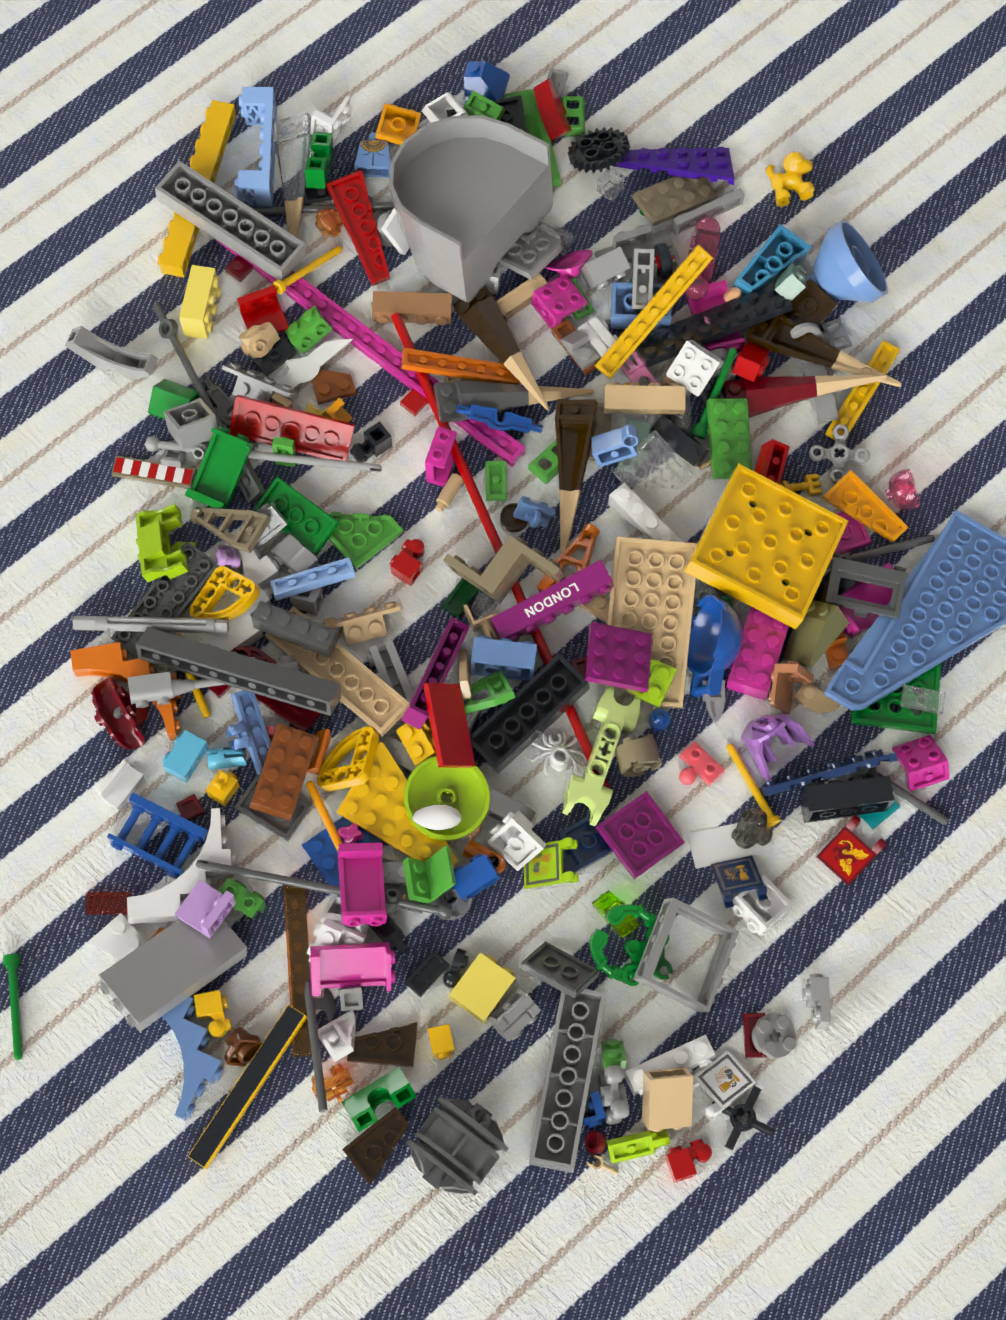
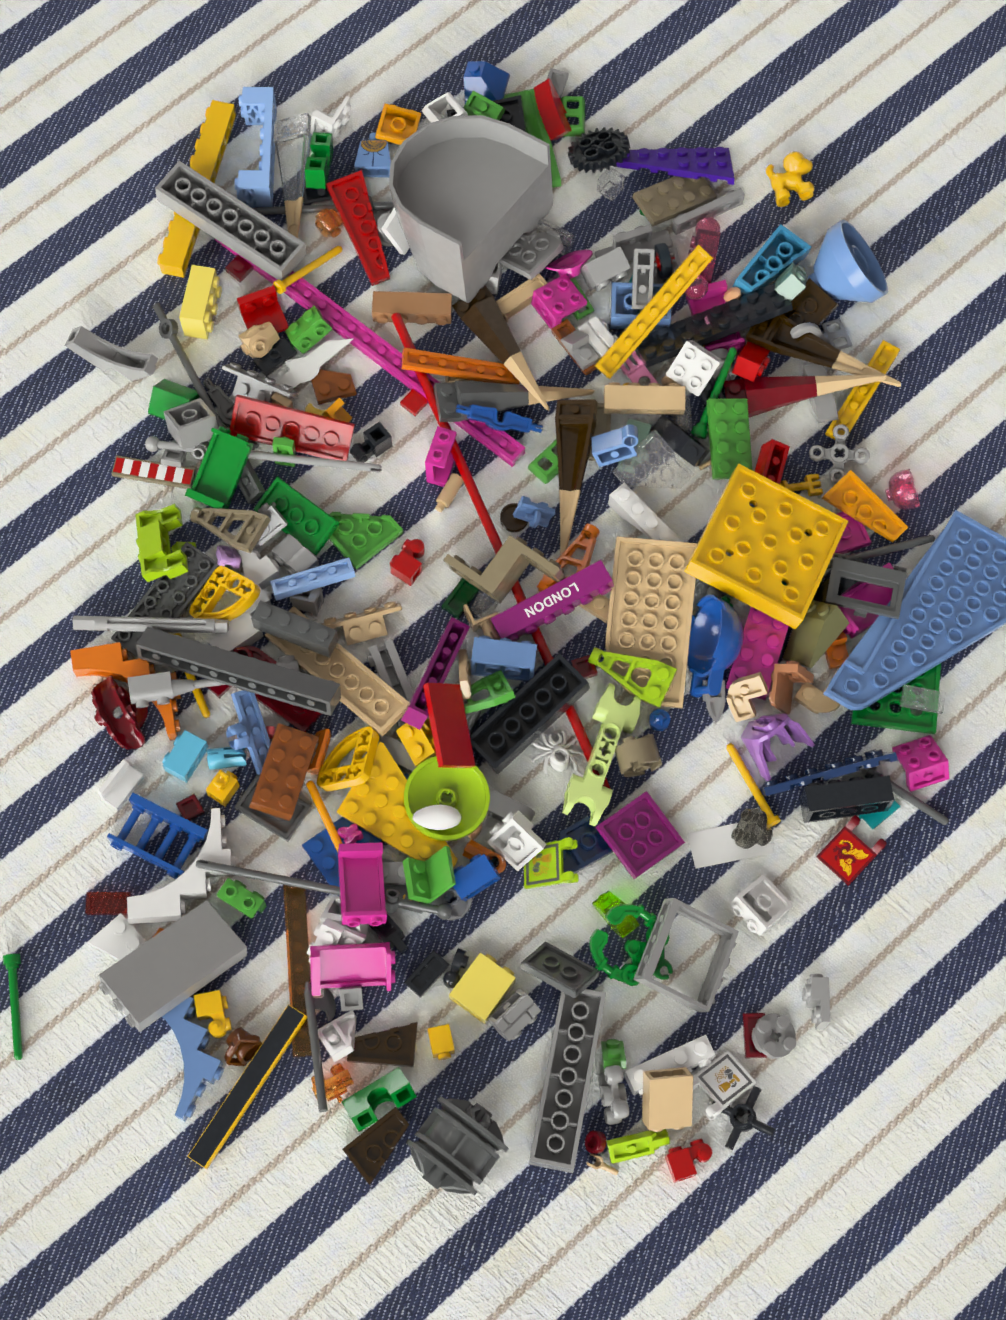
lavender bracket [175,880,236,938] -> none
bright green plate [485,461,506,501] -> none
blue bracket [583,1091,606,1128] -> none
magenta plate [585,622,652,693] -> none
coral plate [679,741,725,786] -> none
dark blue flag [711,855,768,908] -> none
none -> tan plate [727,672,768,722]

